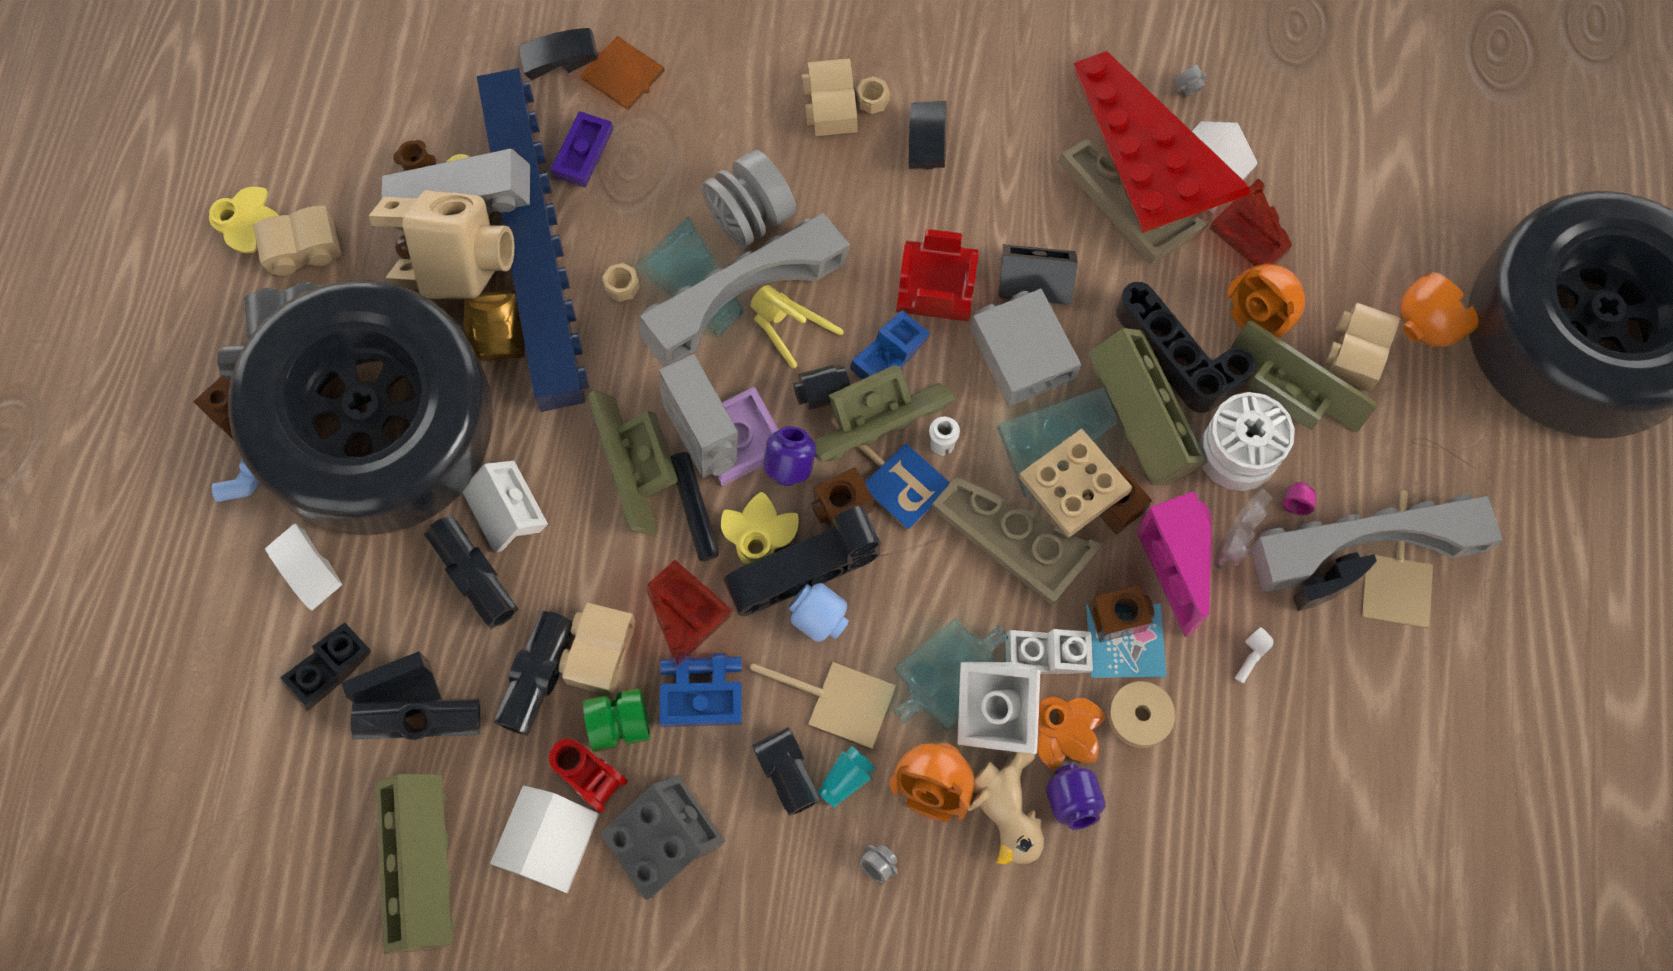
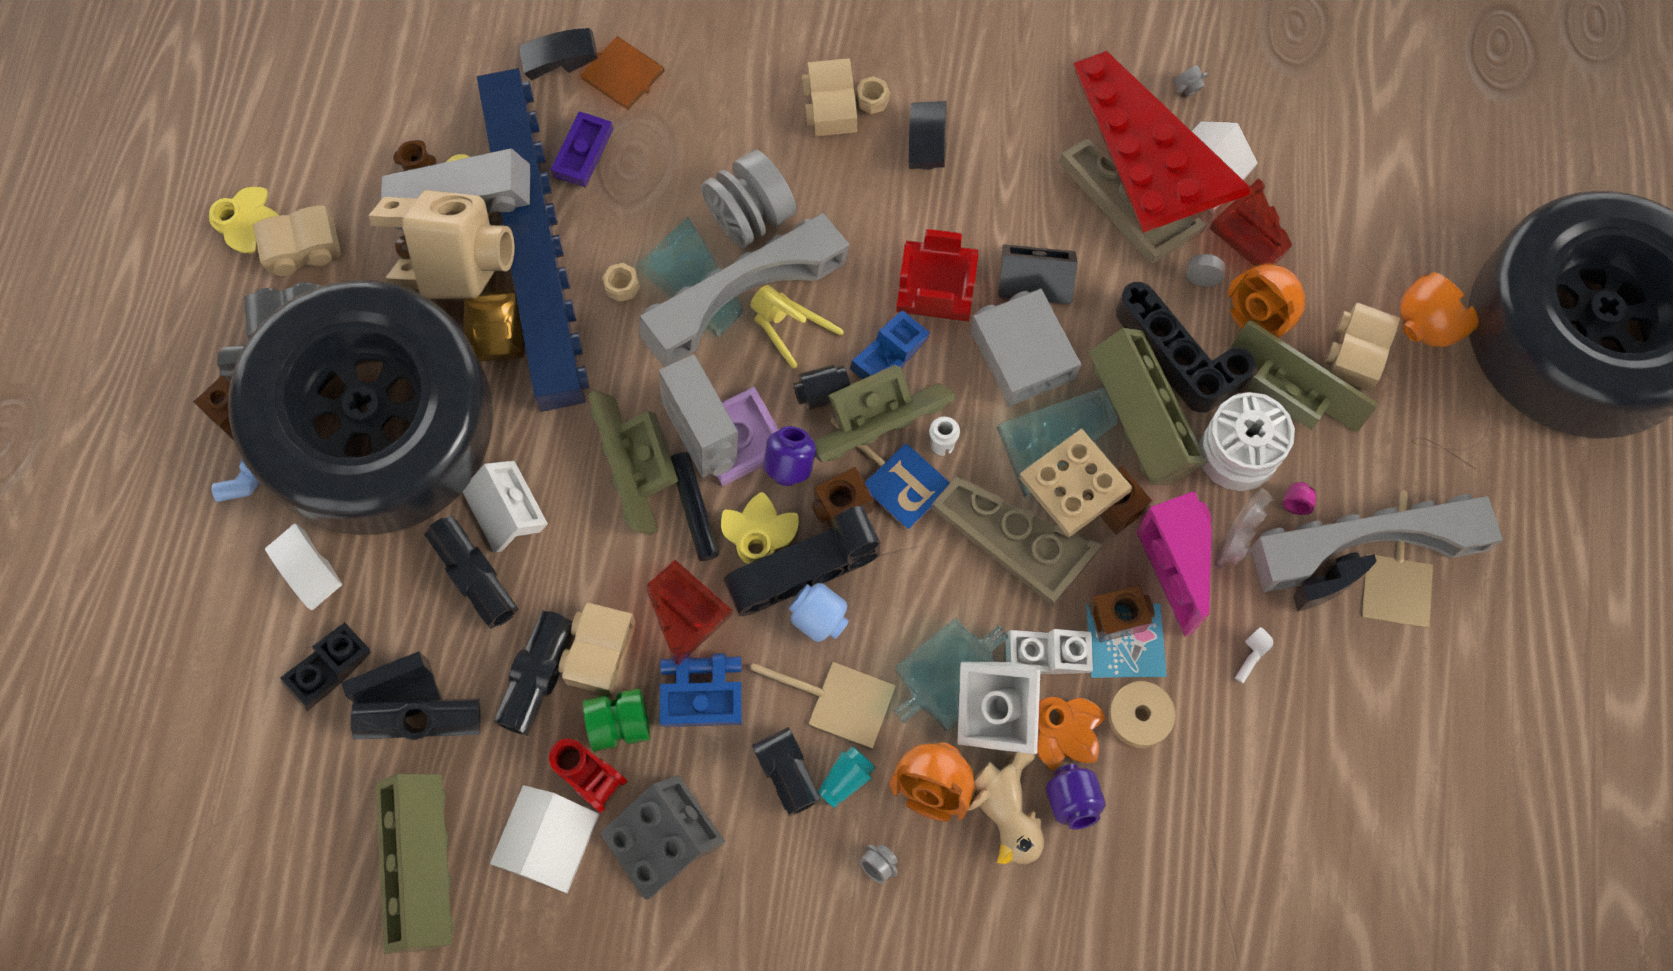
none -> light grey tile [1186,254,1225,287]

